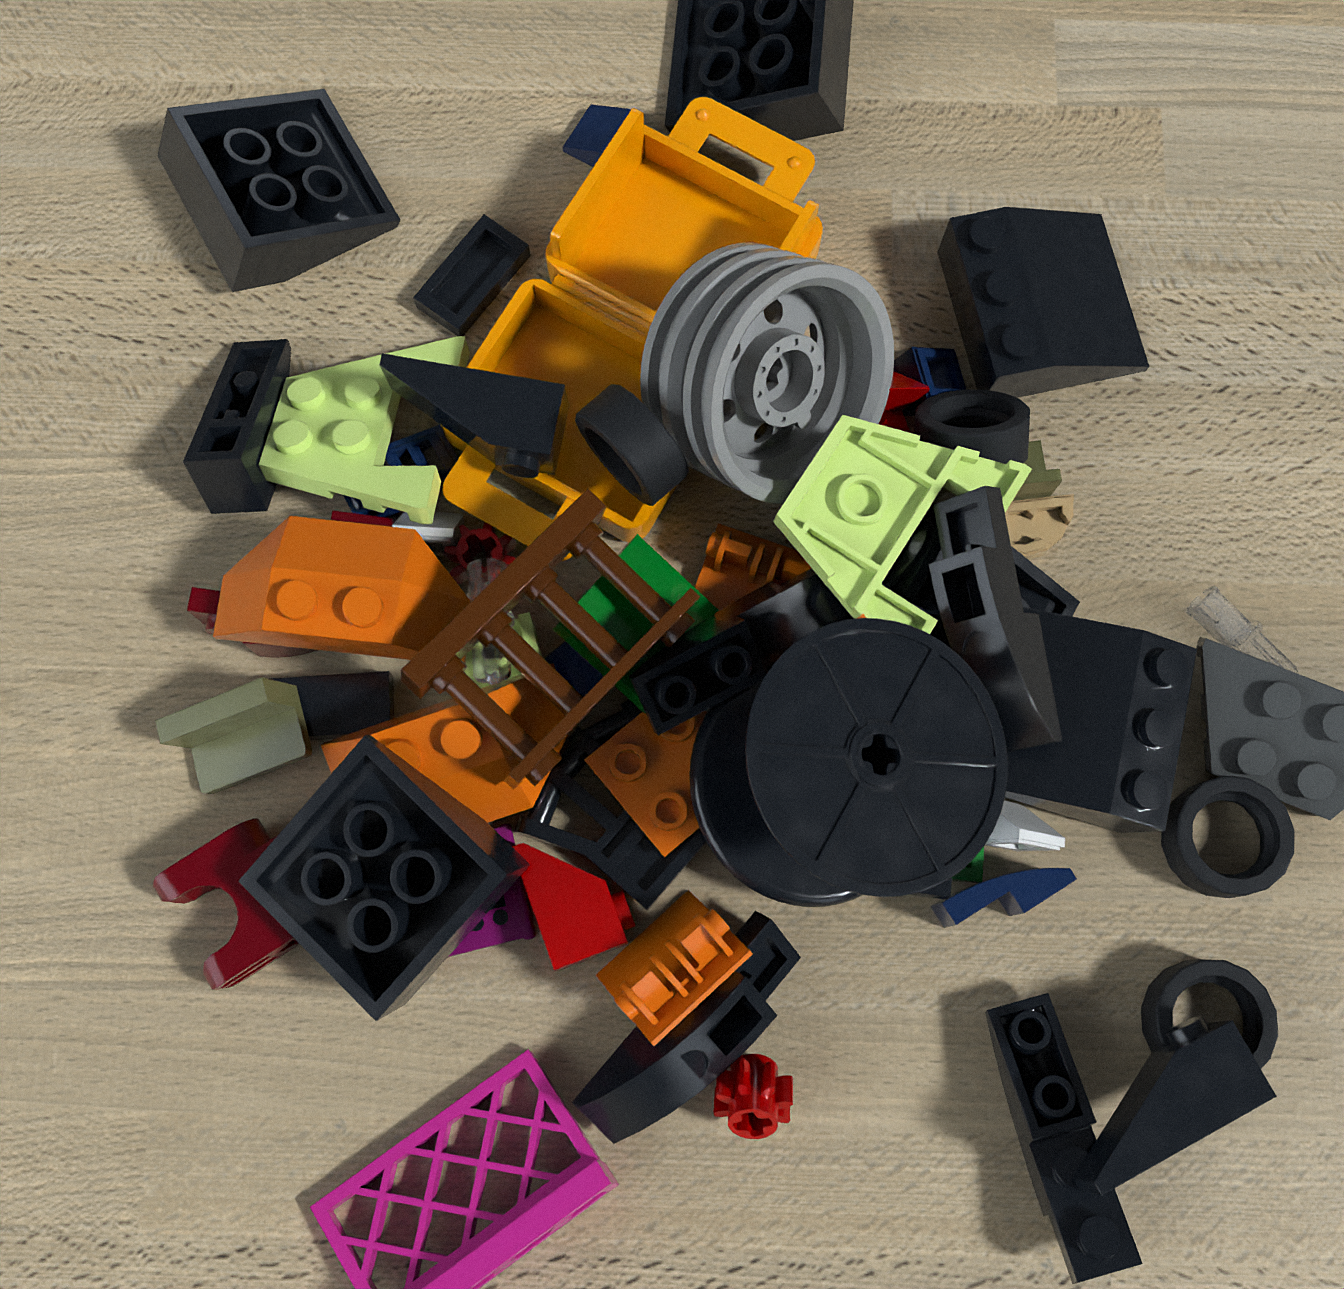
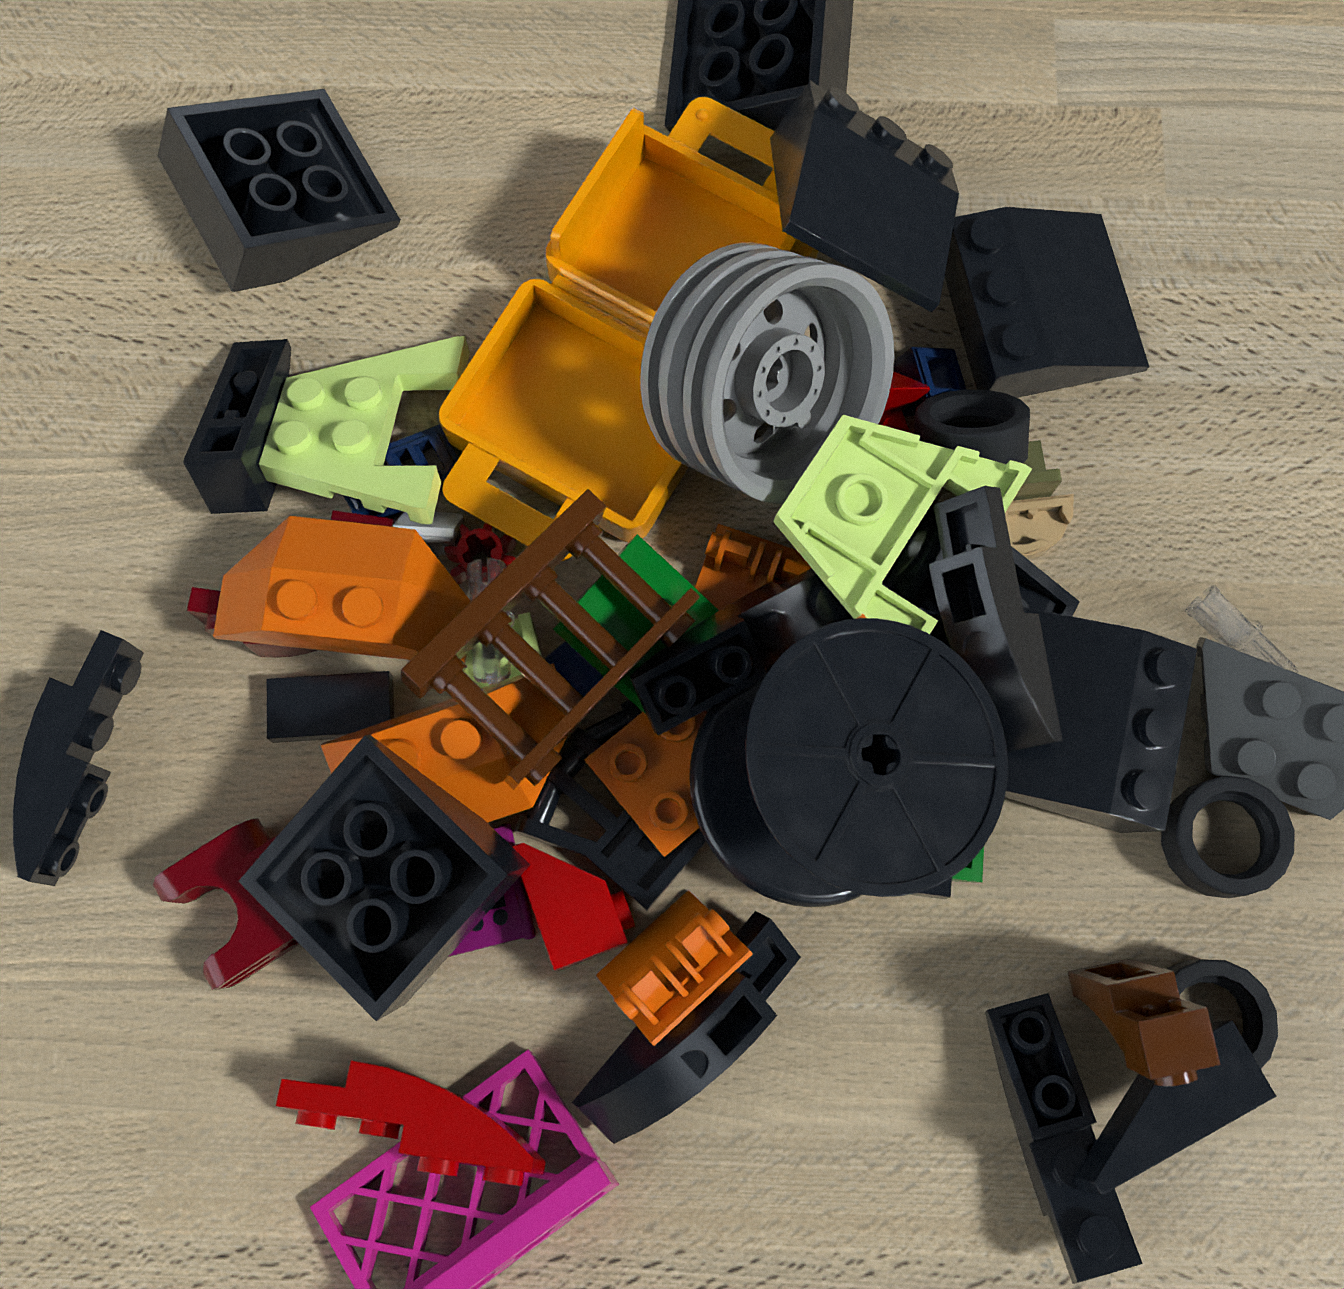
olive panel [155,677,312,794] -> none
black slope [379,353,569,478] -> none
black tile [413,214,531,336] -> none
dark blue slope [563,104,631,167] -> none
black tyre [575,384,689,506] -> none
red gear [713,1054,793,1139] -> none
dark blue slope [930,868,1077,928] -> none
white slope [985,801,1065,851] -> none
none -> black slope [13,630,144,886]
none -> red slope [275,1060,546,1186]
none -> black slope [770,81,959,312]
none -> reddish brown slope [1068,959,1221,1086]

